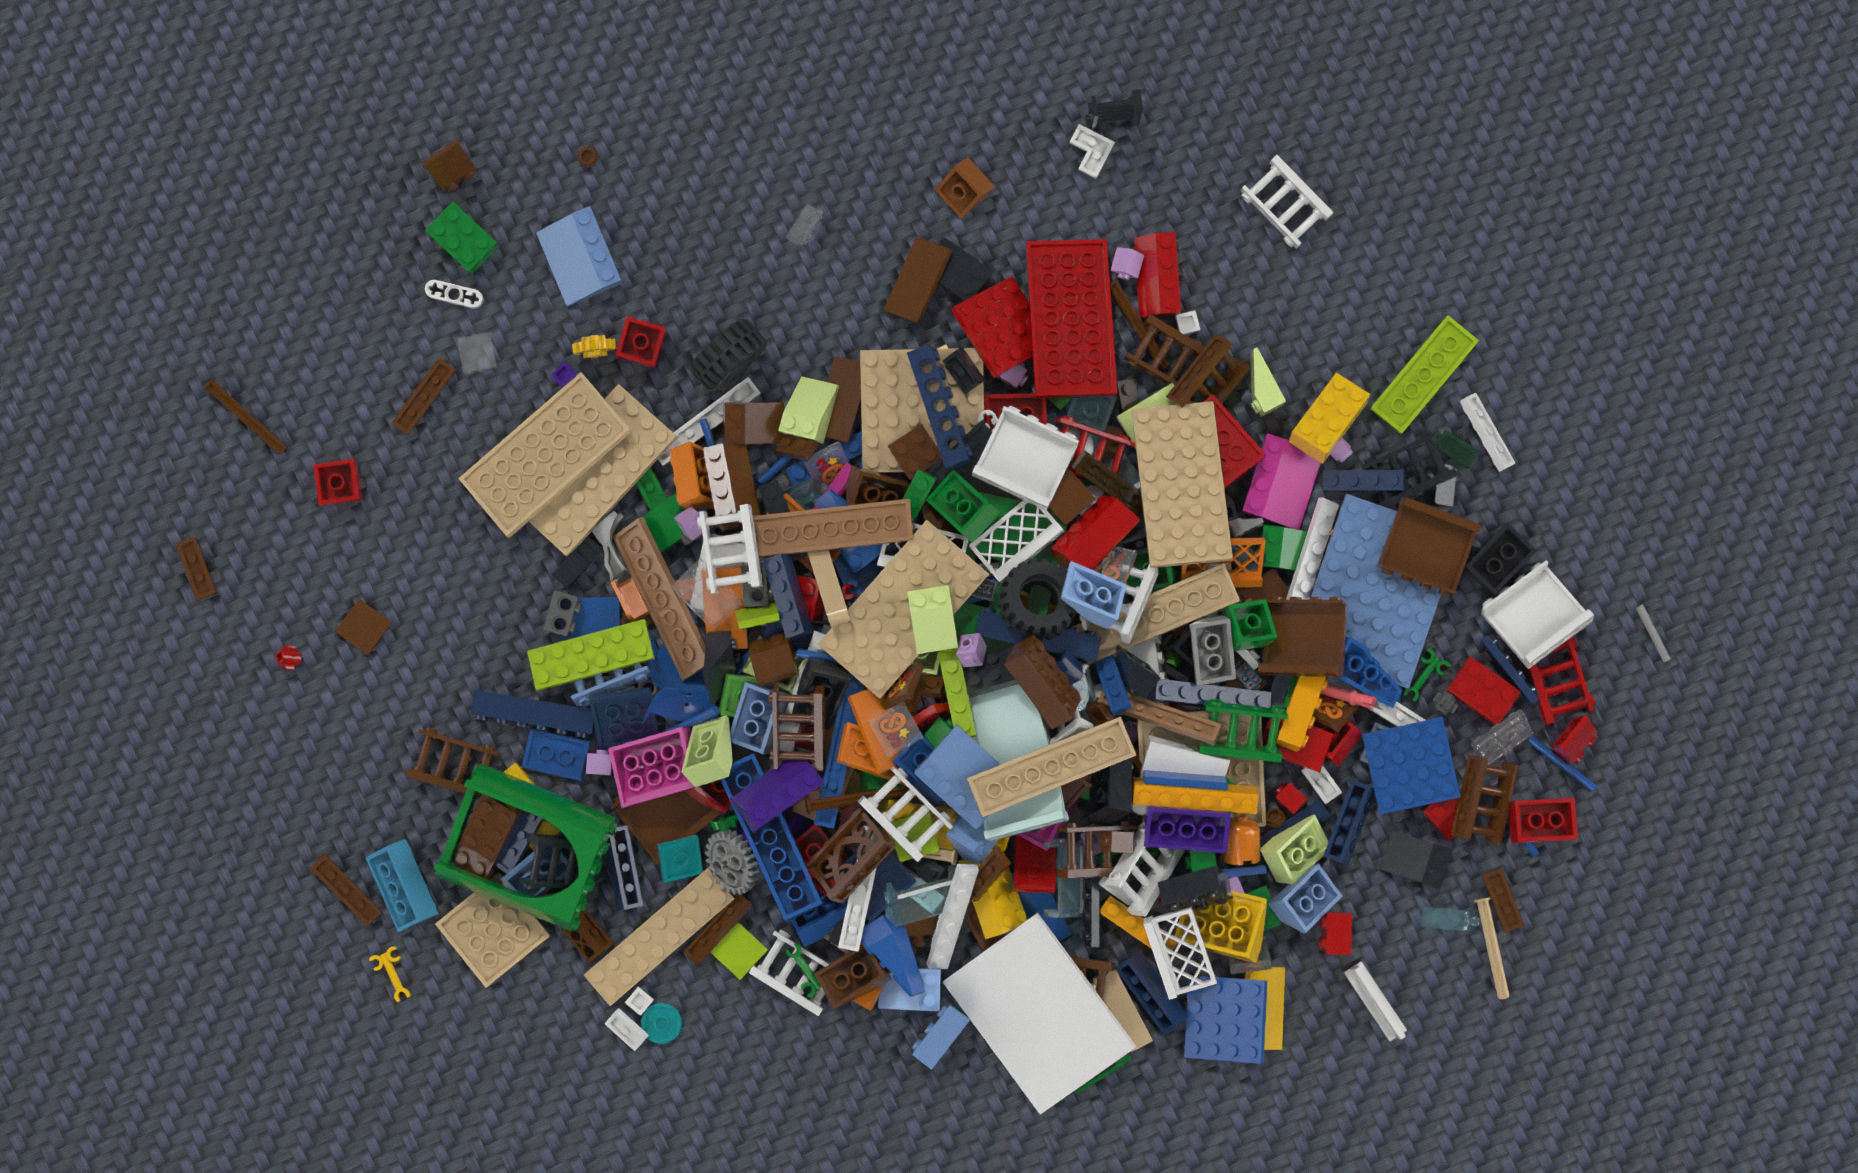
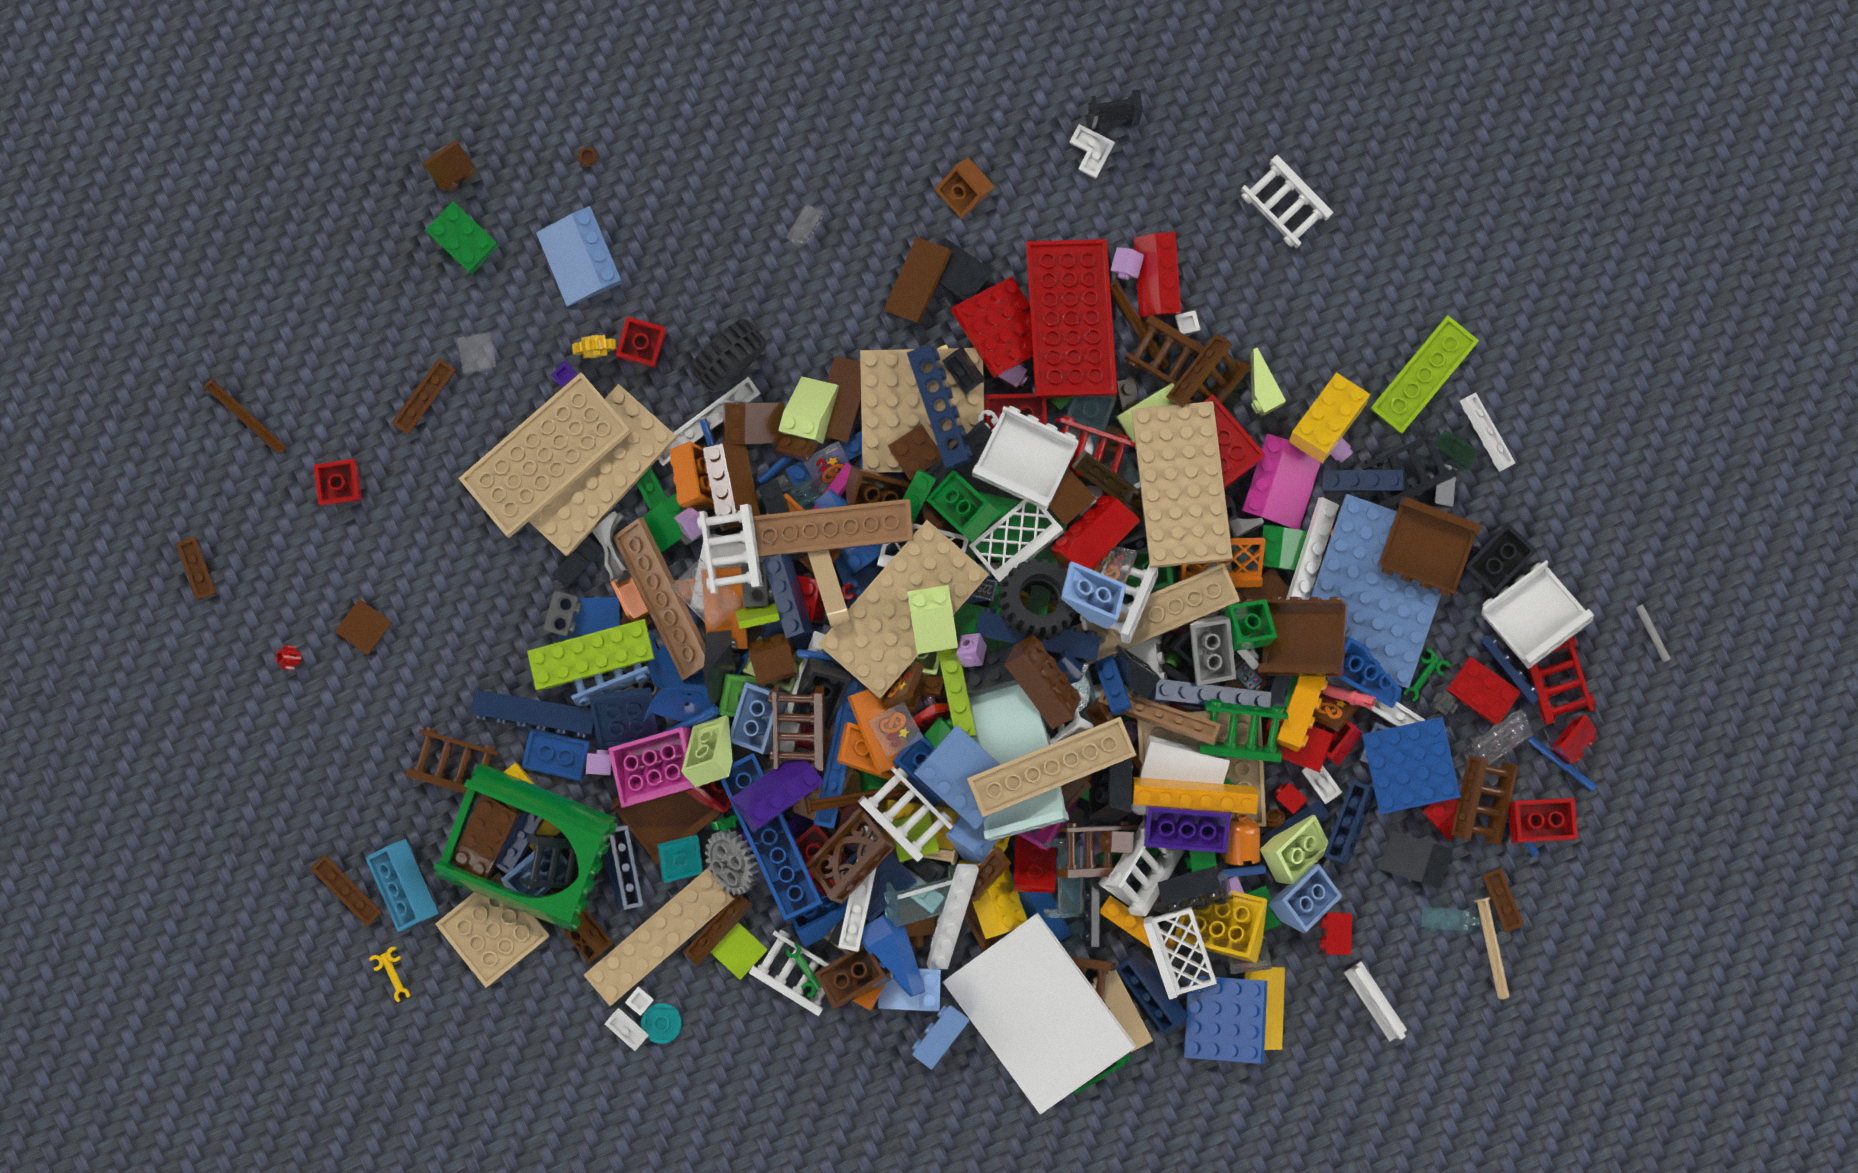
white beam [425,280,484,309] -> none
blue tile [1143,770,1228,790] -> none

